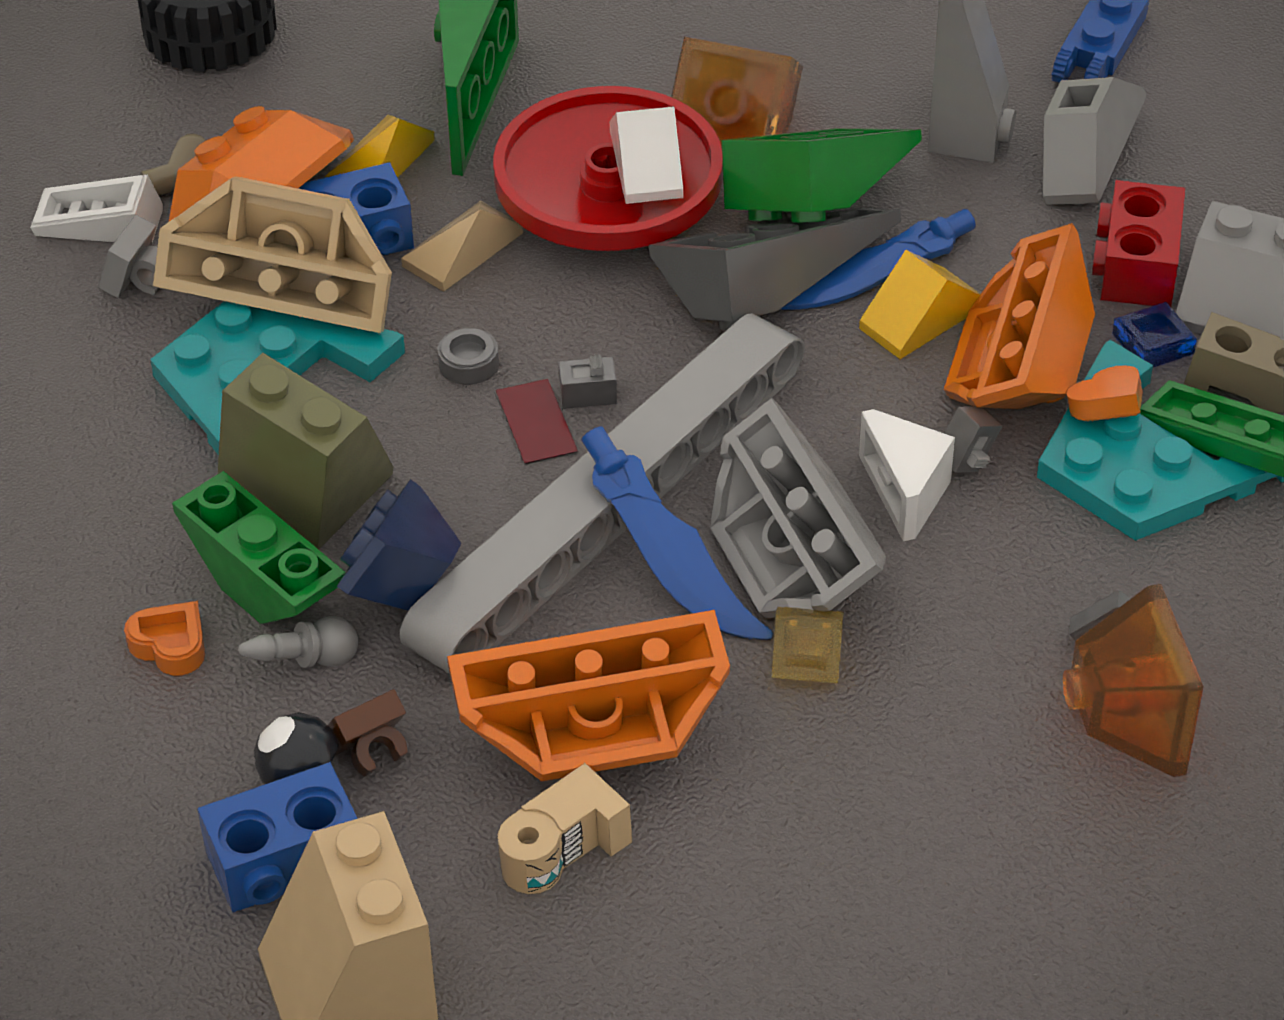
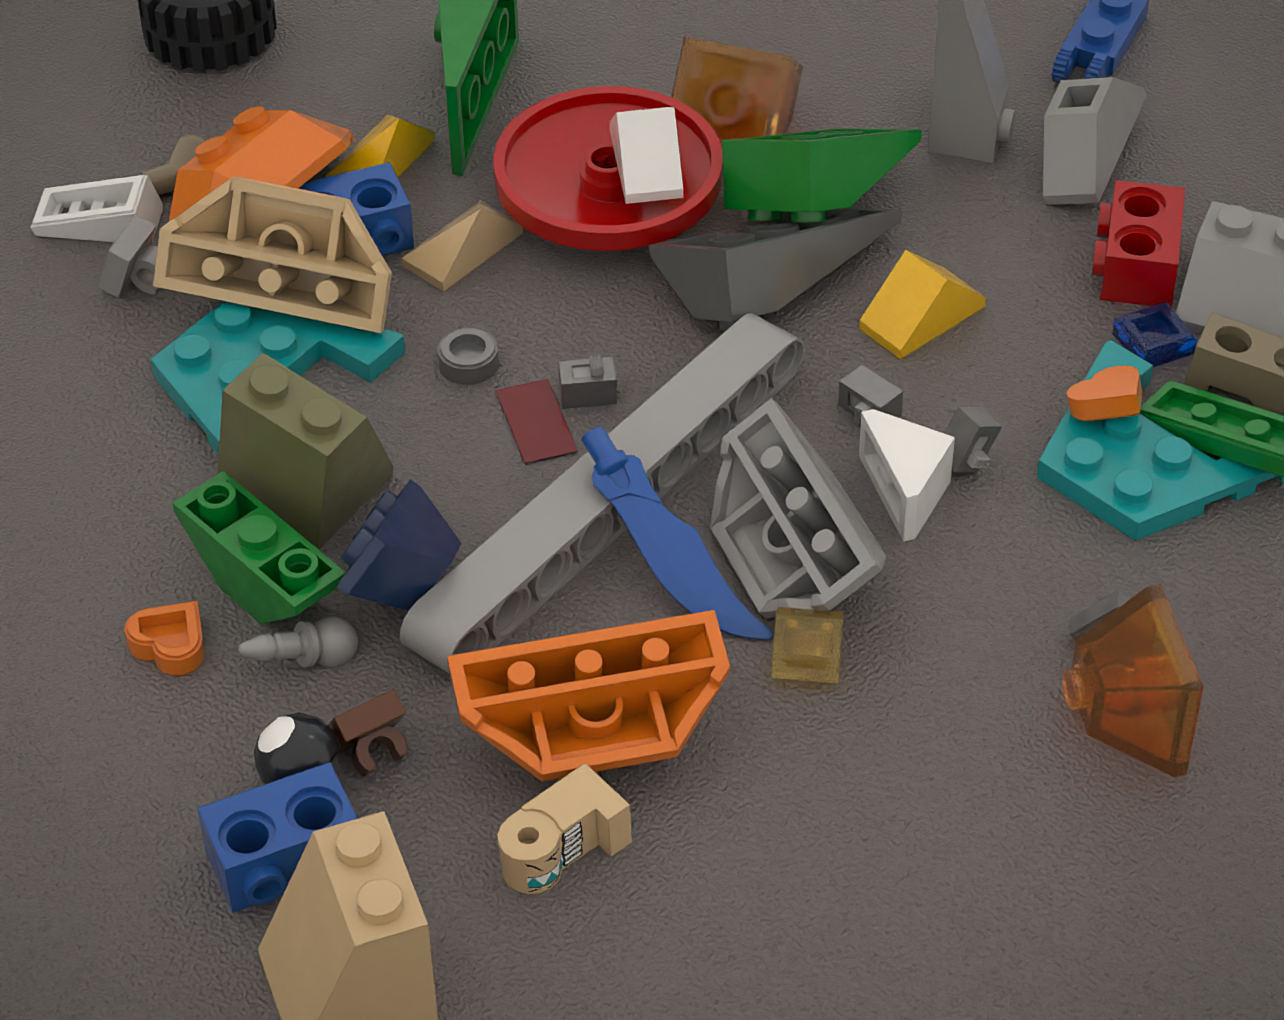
blue sword [779,209,976,310] -> none
orange wedge [944,223,1095,409] -> none
none -> flat silver piece [838,365,903,424]

